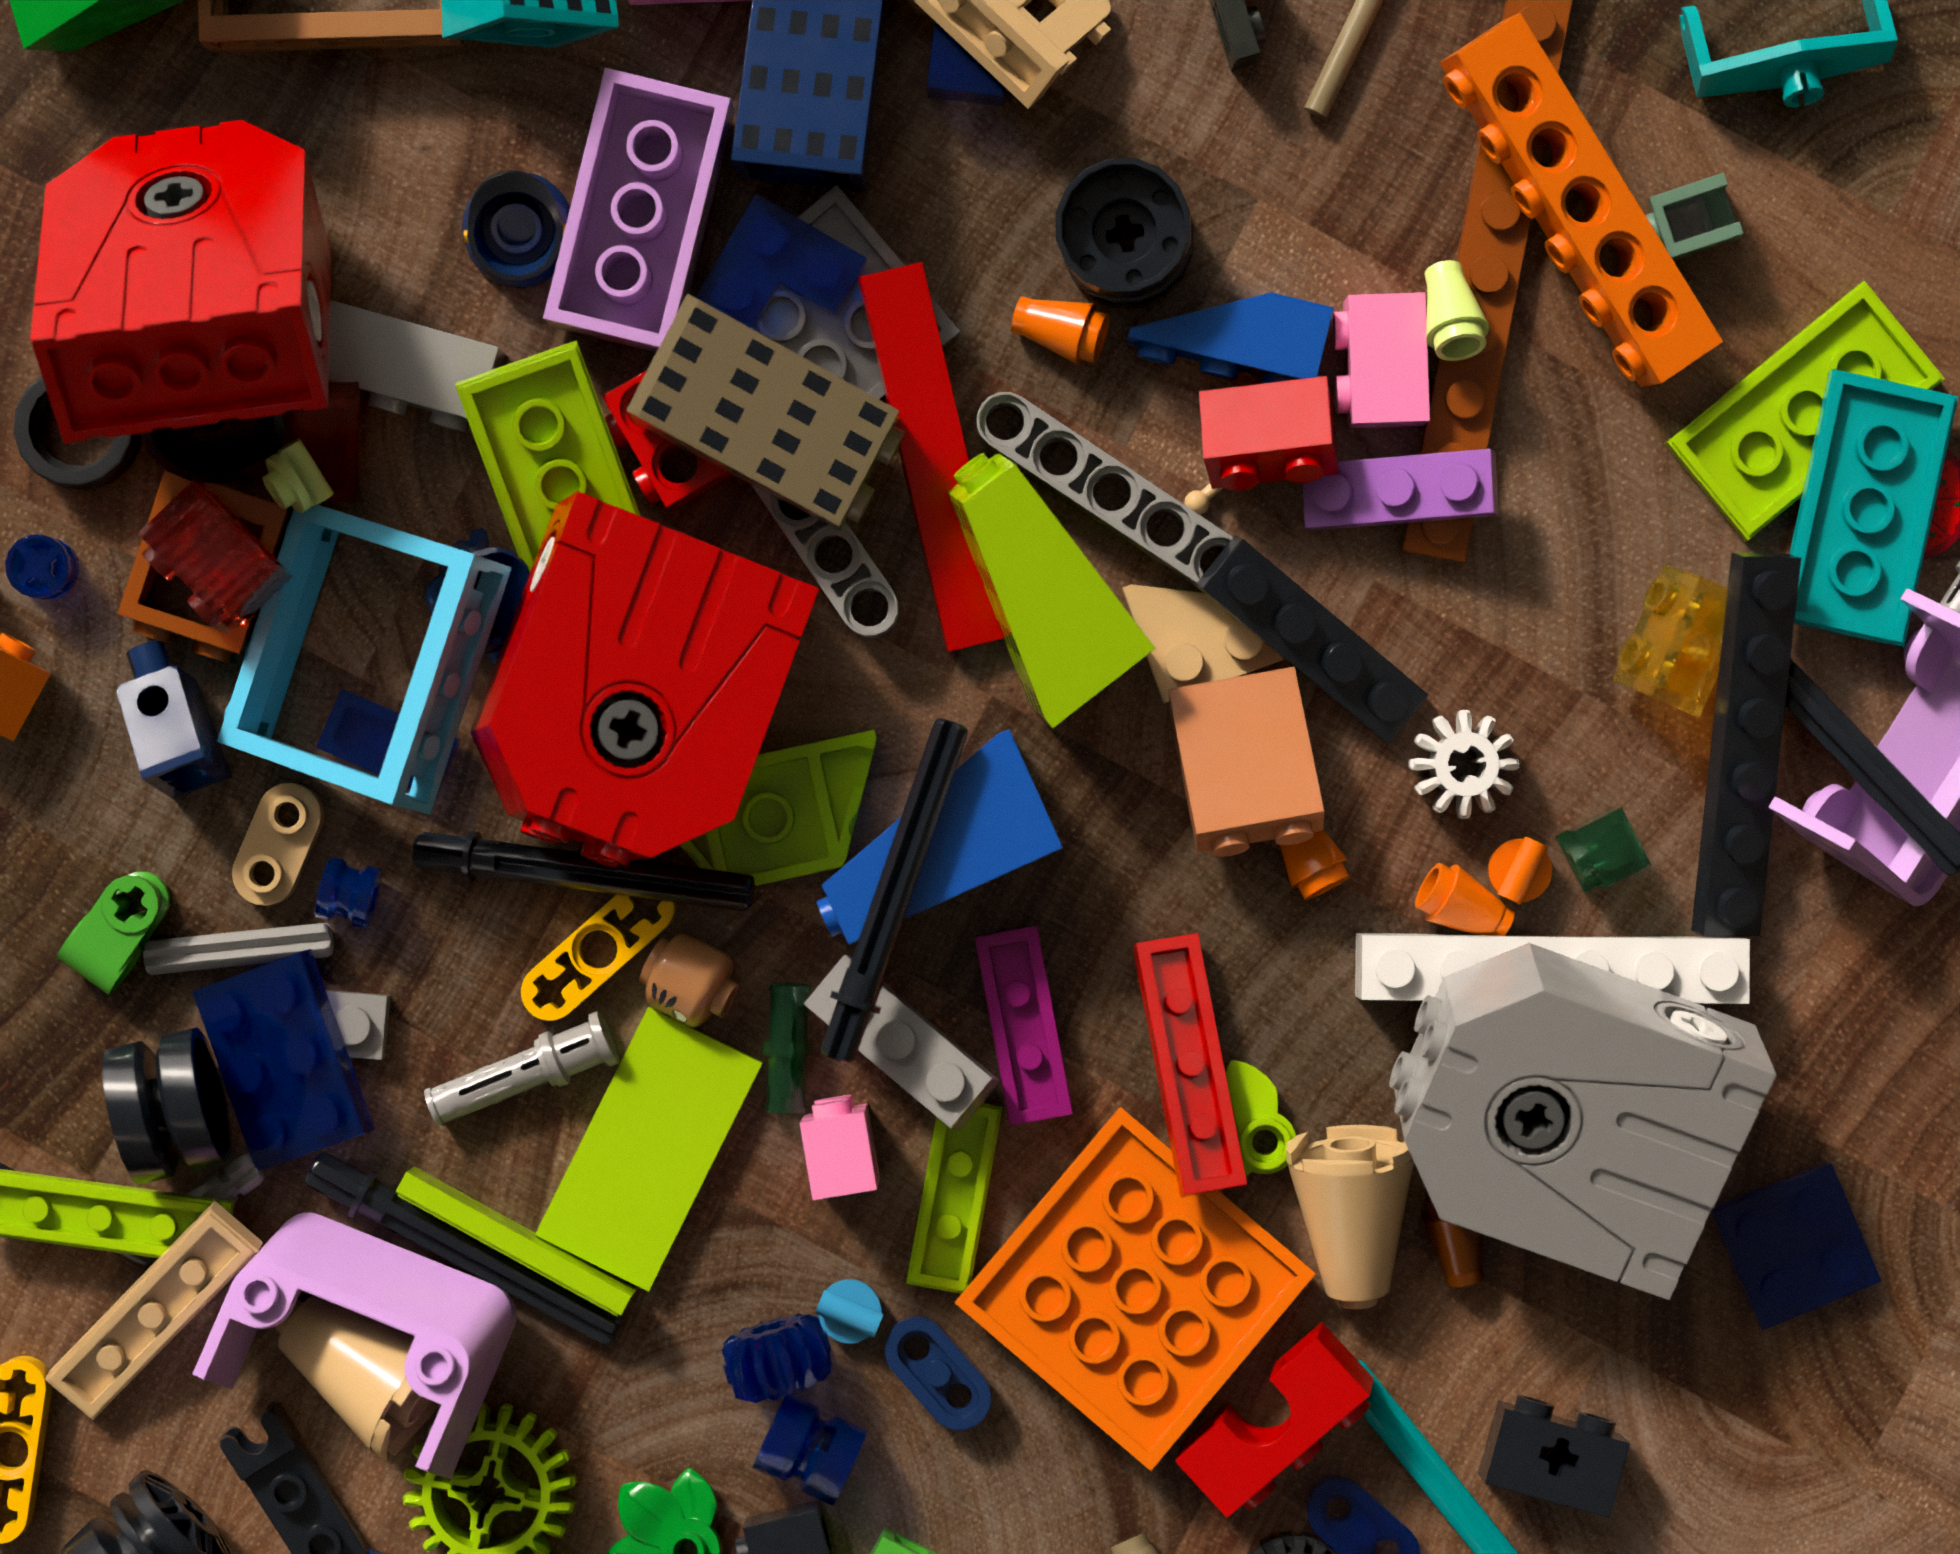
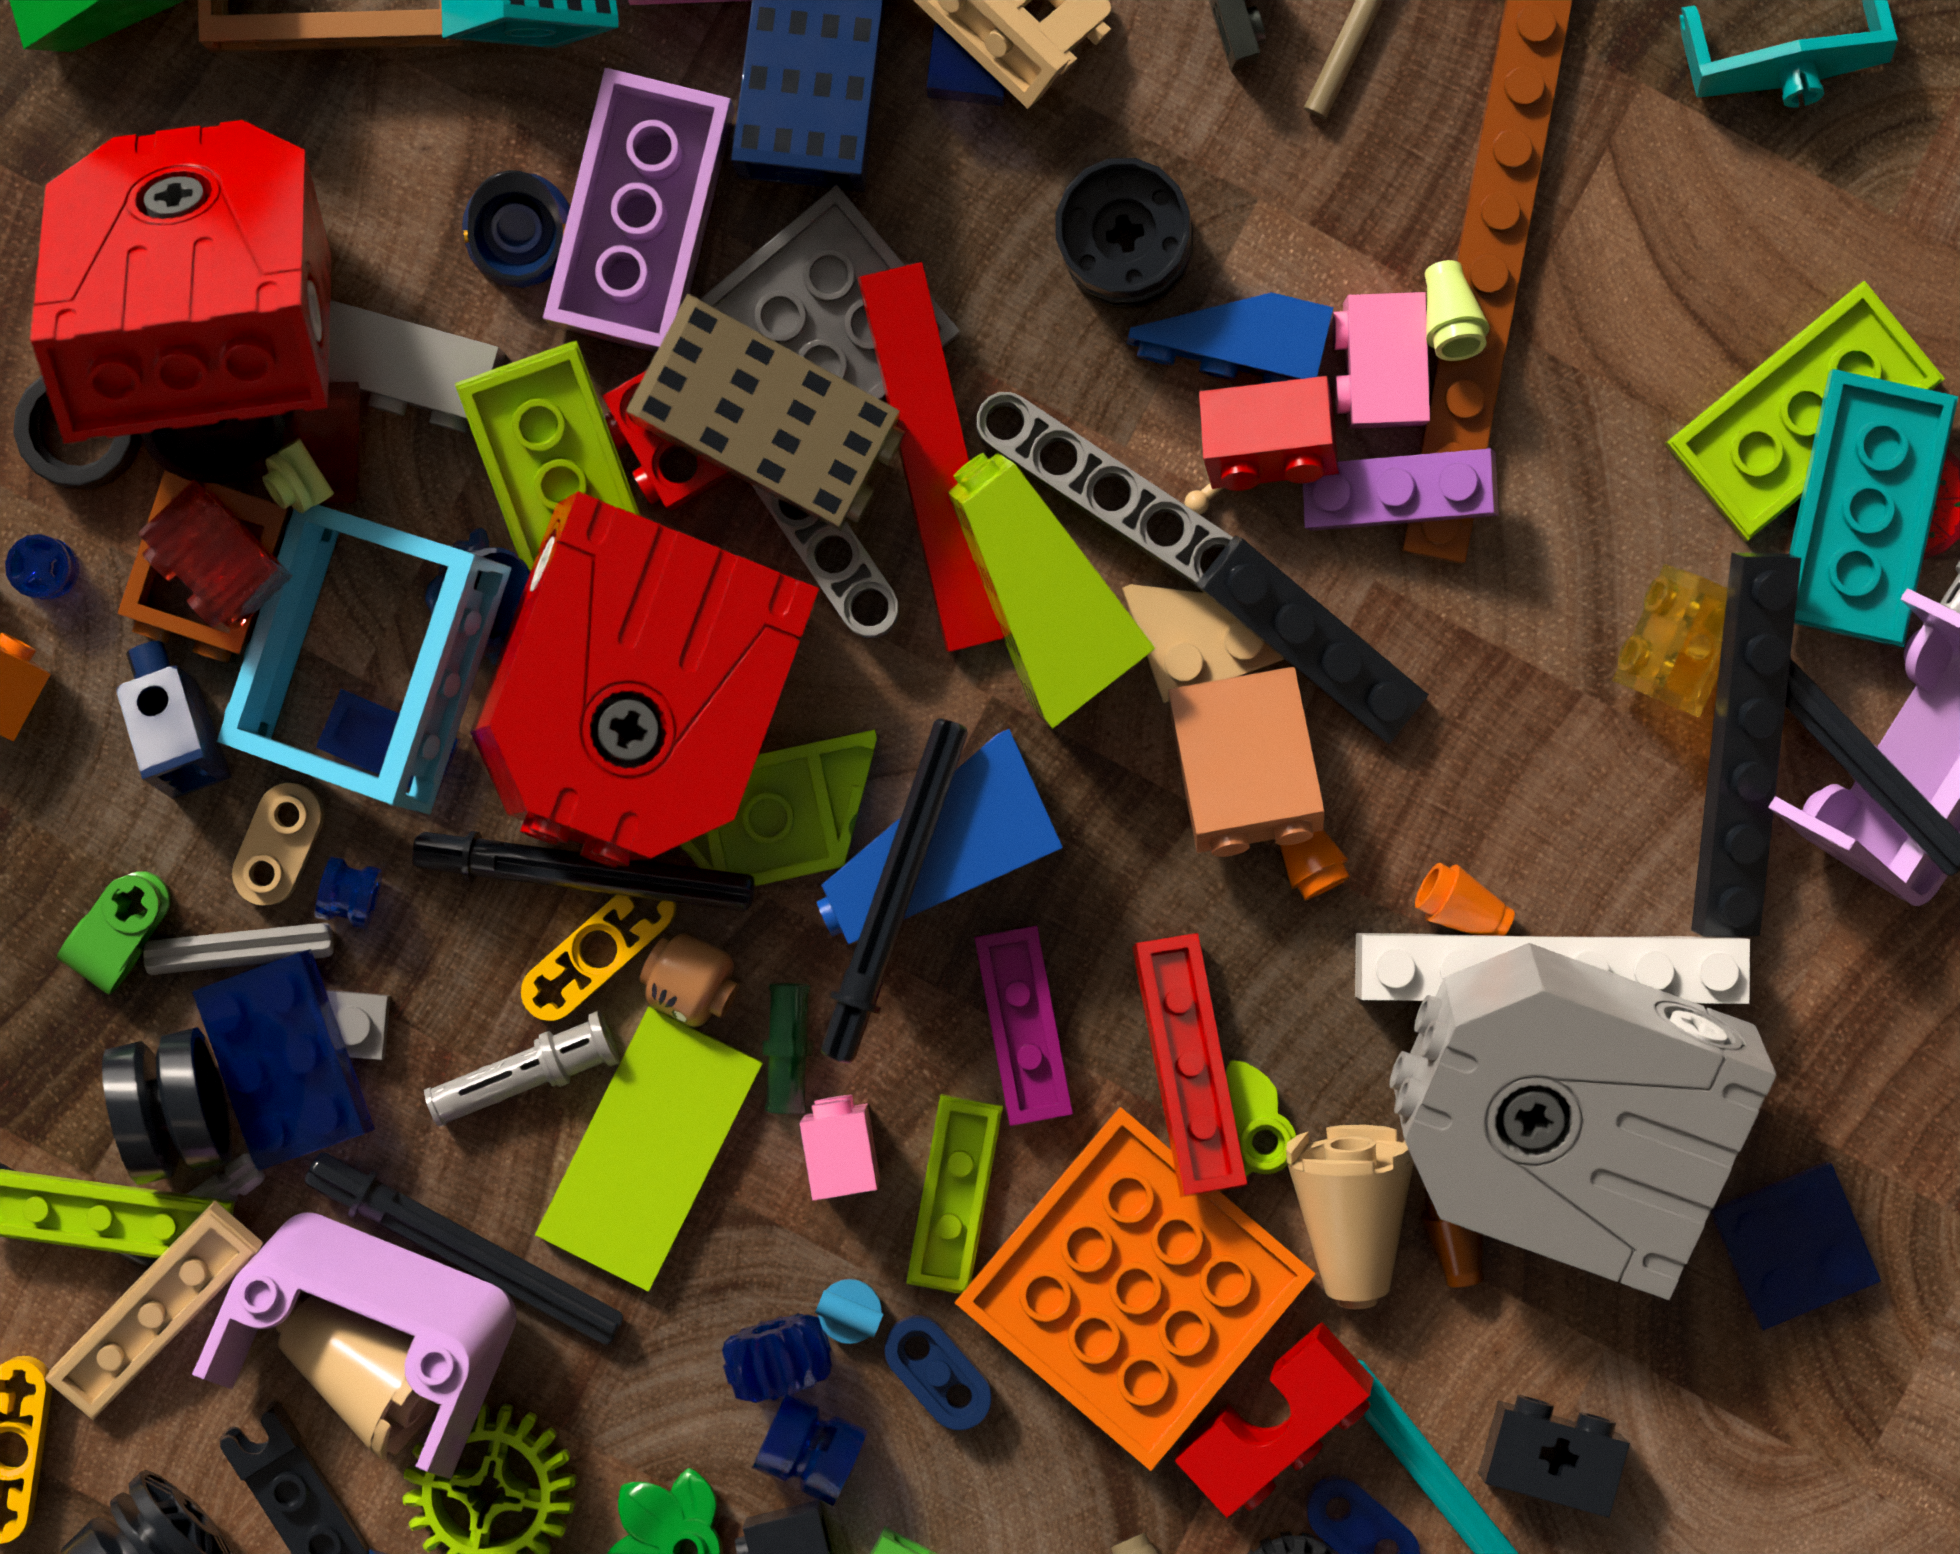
lime tile [395,1167,637,1316] -> none
clear blue plate [695,194,868,330] -> none
light grey brick [804,954,1001,1130] -> none
orange cone [1011,296,1110,365] -> none
white gear [1408,710,1519,819] -> none
orange brick [1439,13,1723,387] -> none
orange plate [1488,836,1552,905] -> none
clear green brick [1554,807,1651,893] -> none
sand green window [1646,172,1744,261] -> none

